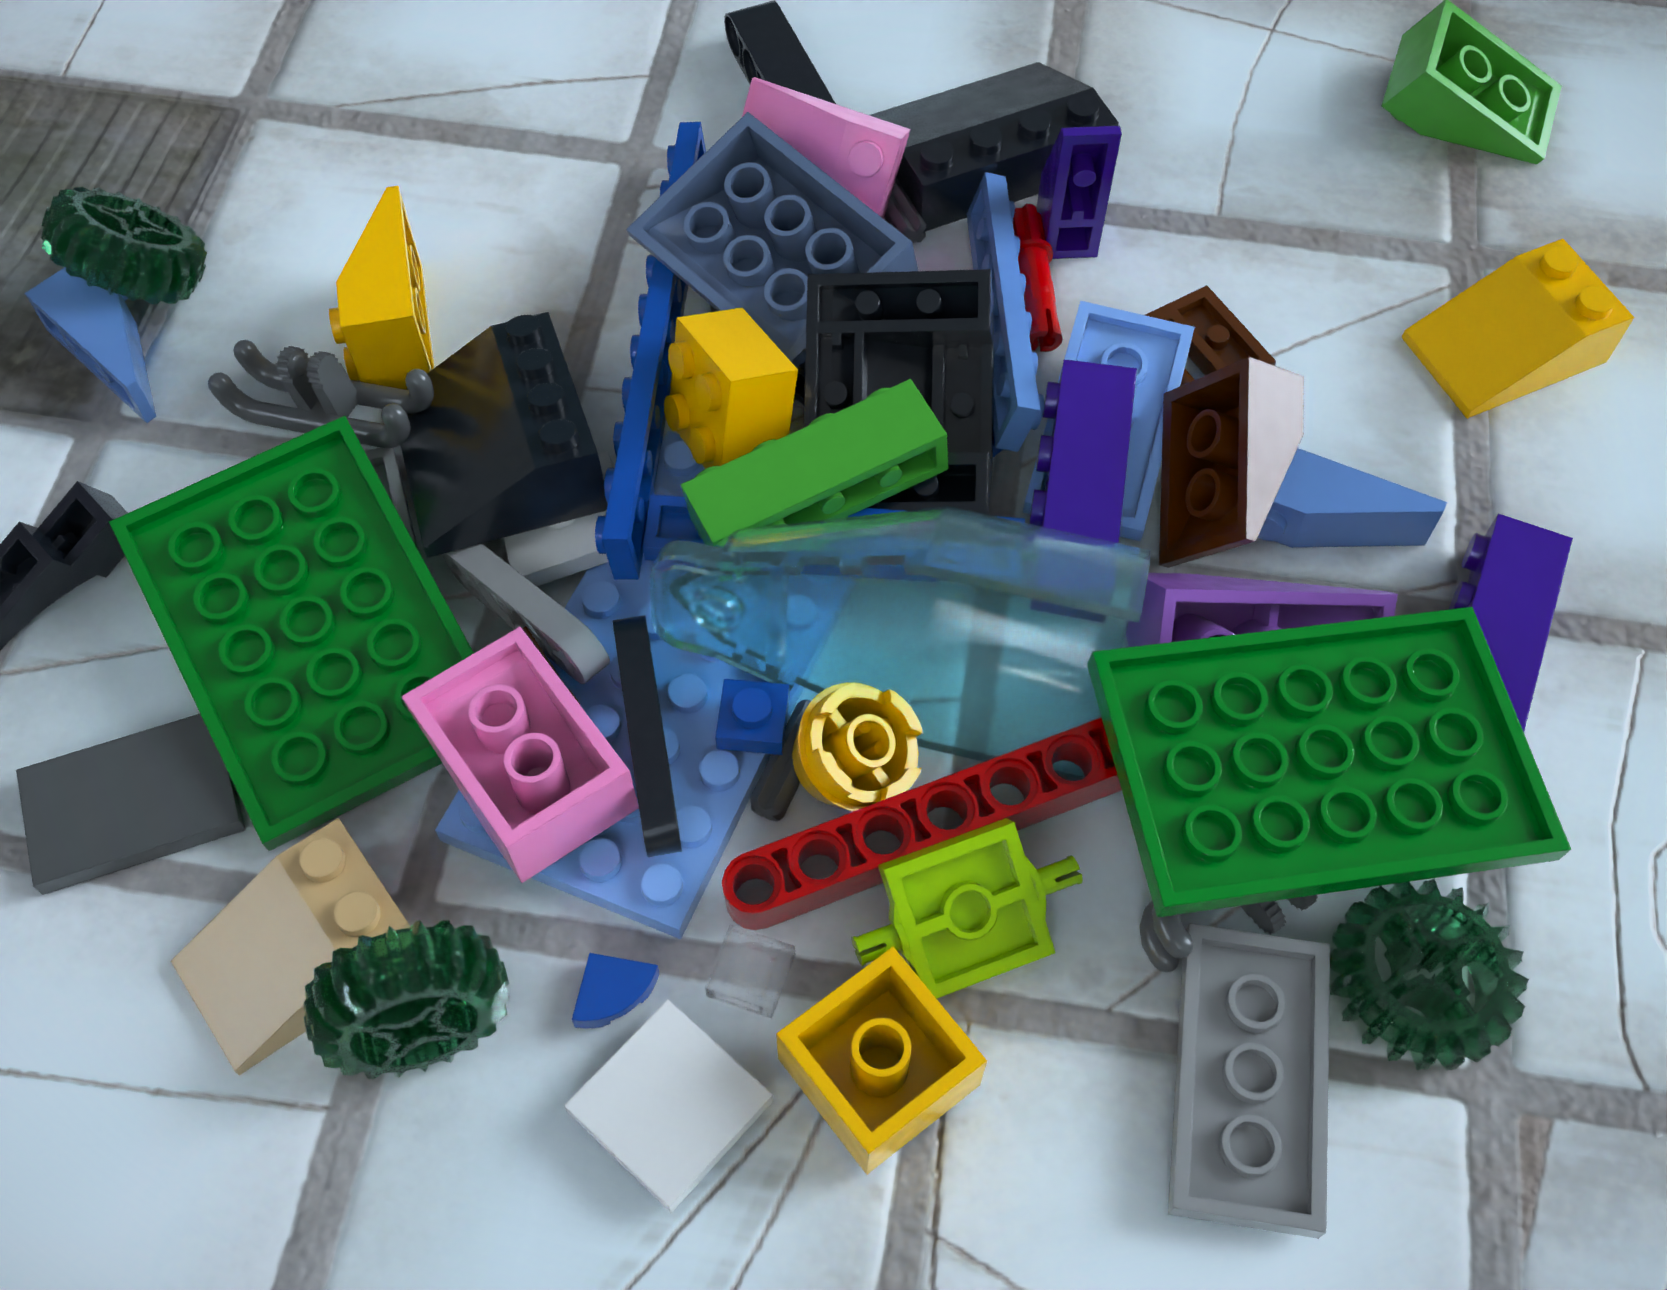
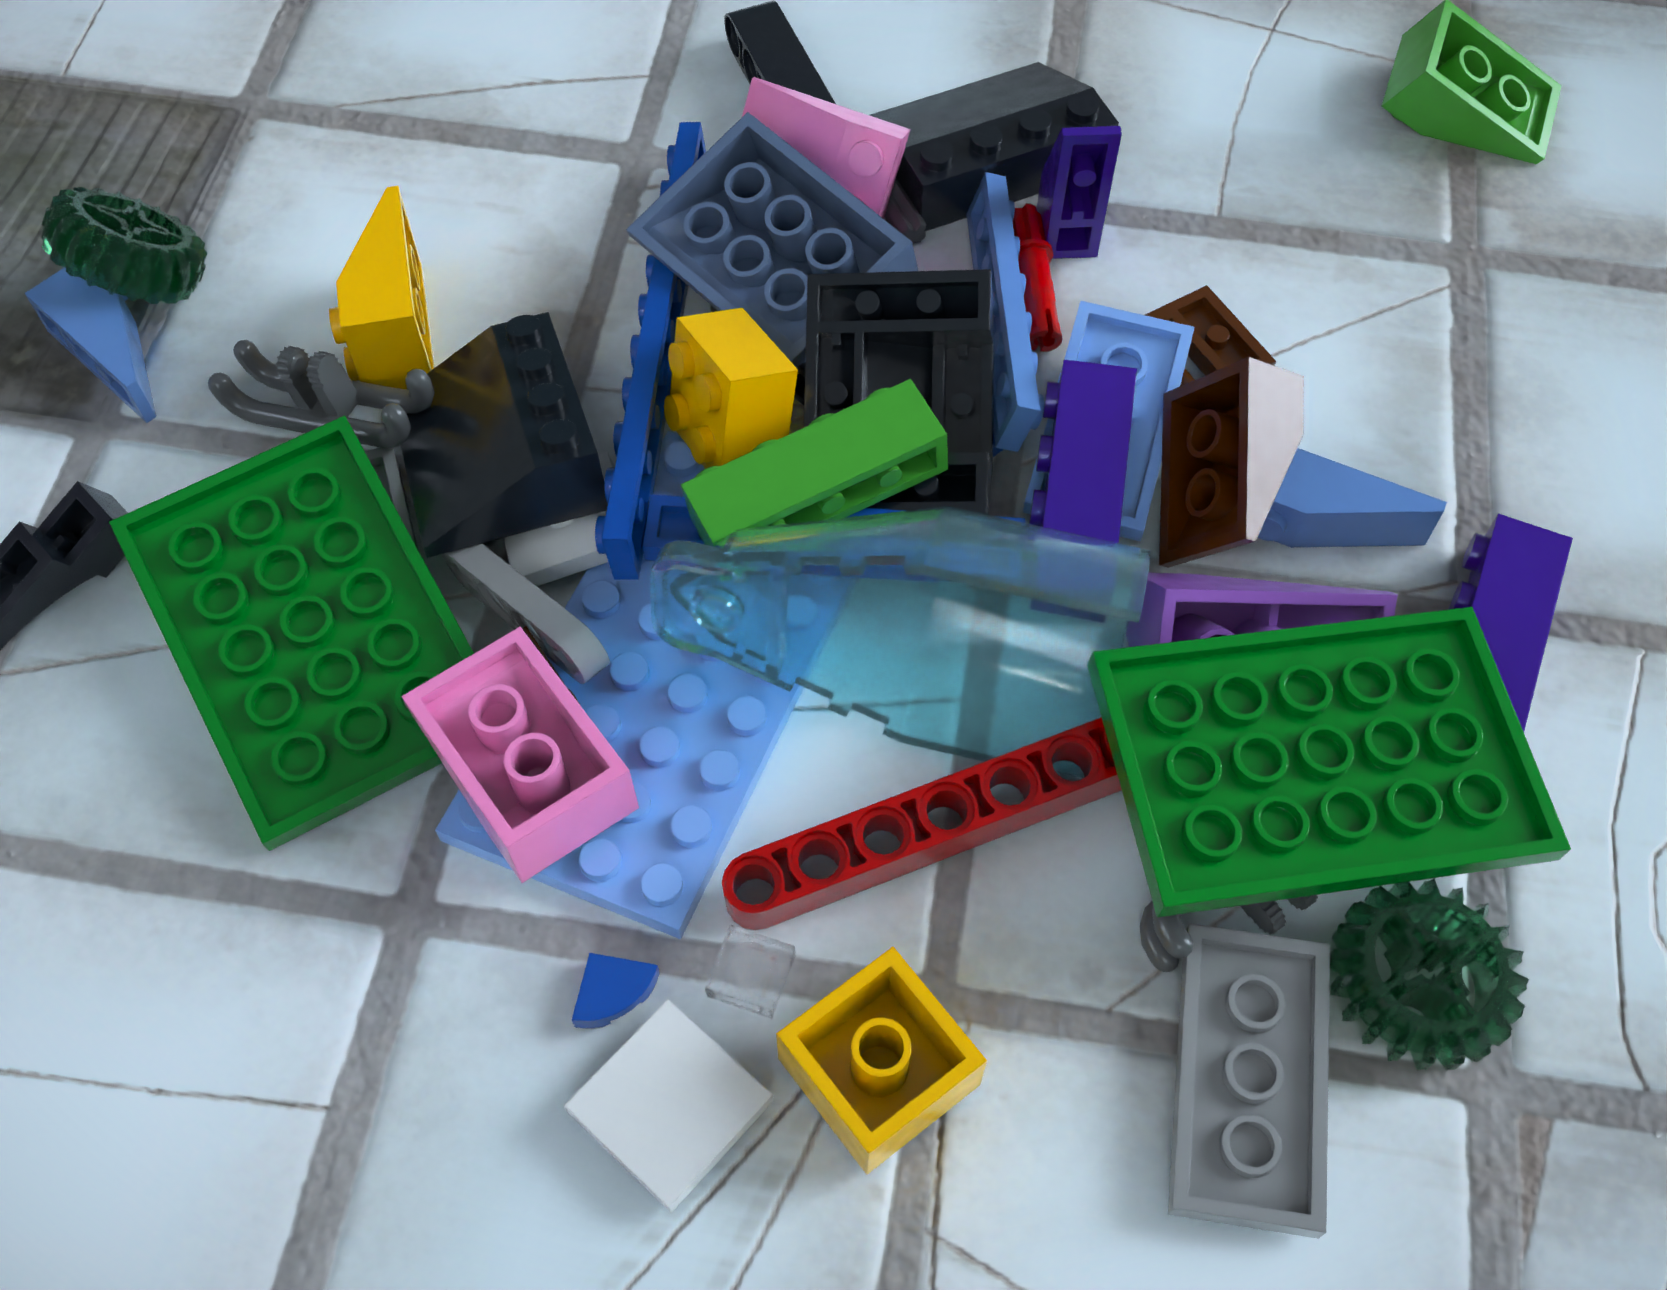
dark grey tile [16,714,246,895] -> none
tan slope [171,818,426,1075] -> none
clear green gear [303,920,510,1079] -> none
black beam [613,615,682,857] -> none
blue plate [715,679,790,755] -> none
dark grey axle [750,699,811,821] -> none
yellow cone [792,682,923,812] -> none
lime plate [851,818,1083,999] -> none
yellow slope [1401,238,1635,419] -> none

